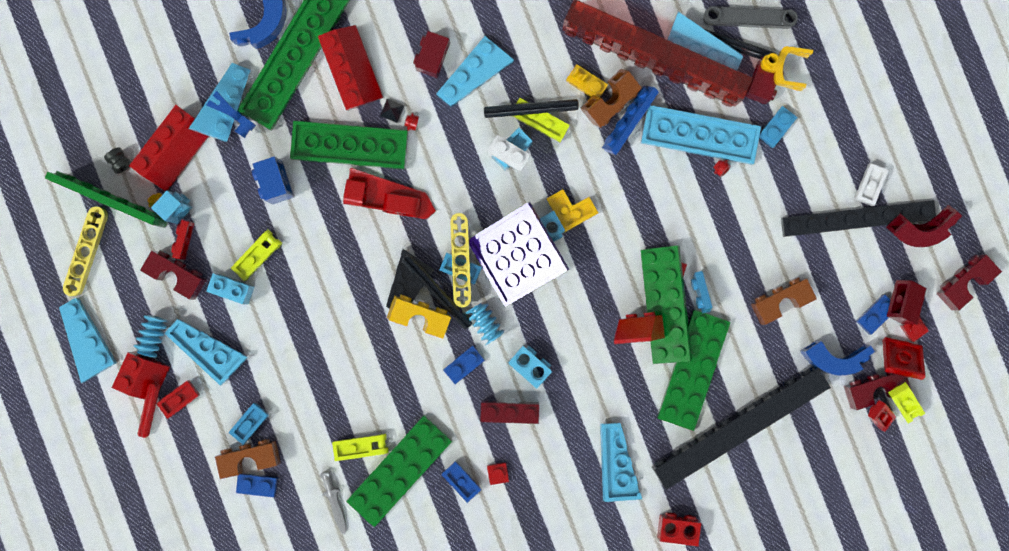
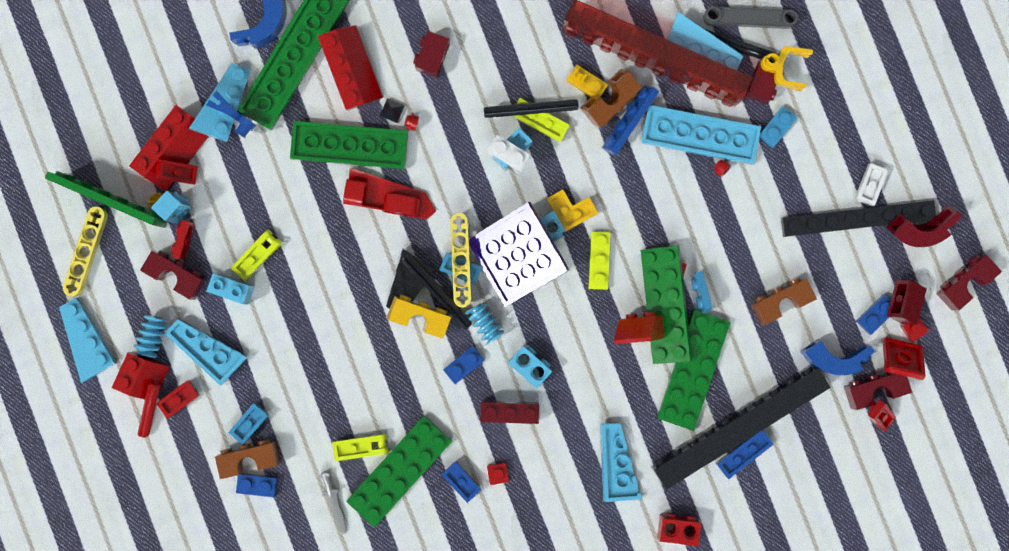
pearl dark grey wheel [104,147,131,174] -> none
blue brick [252,156,295,204] -> none
medium azure wing [436,36,514,107] -> none
neon yellow plate [888,382,925,424] -> none
none -> red plate [155,159,198,185]
none -> neon yellow plate [588,231,610,290]
none -> blue plate [715,430,774,480]

